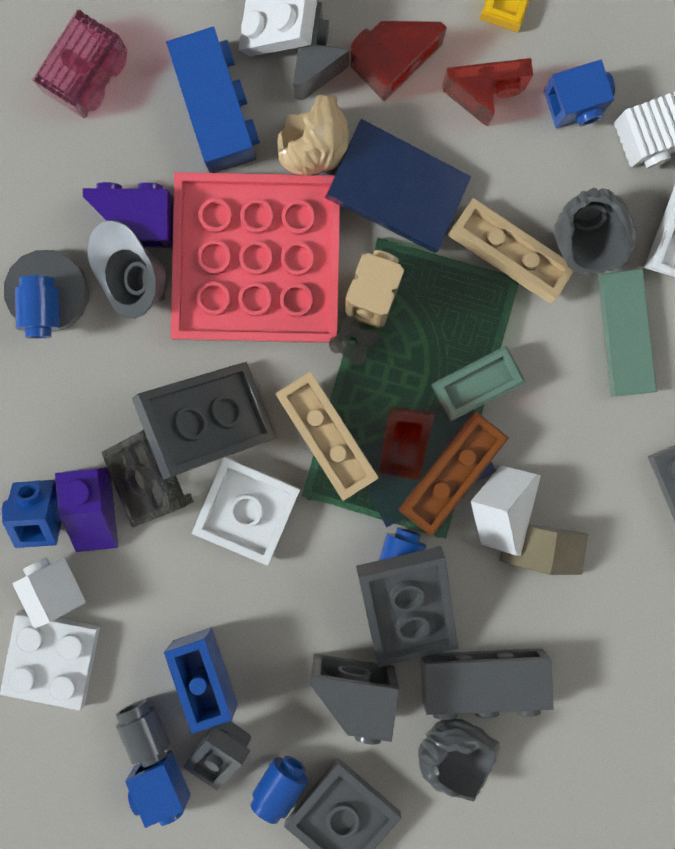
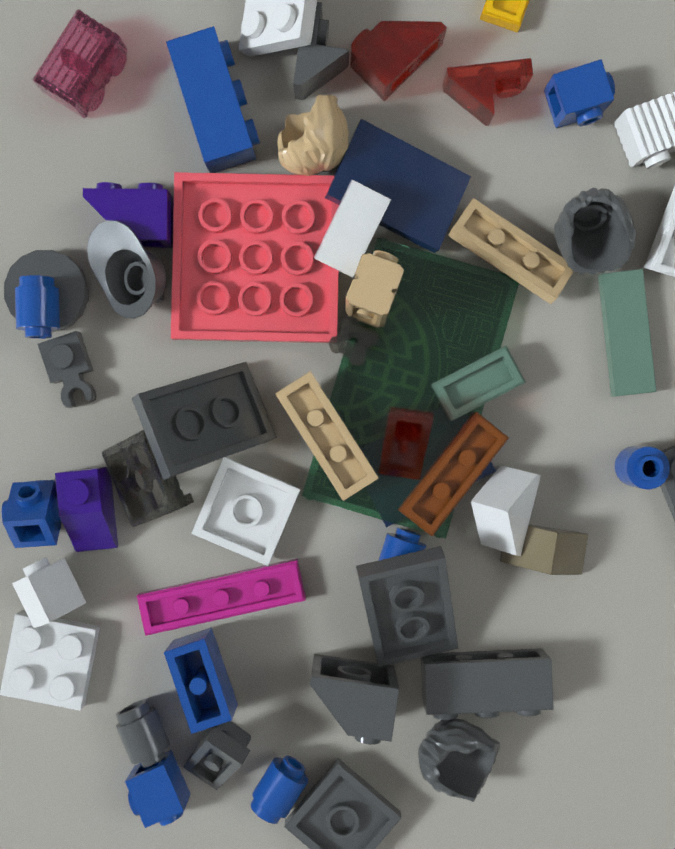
none -> dark grey plate [37,331,96,408]
none -> dark pink tile [137,558,306,636]
none -> white tile [314,180,391,277]
none -> blue brick [615,446,670,490]

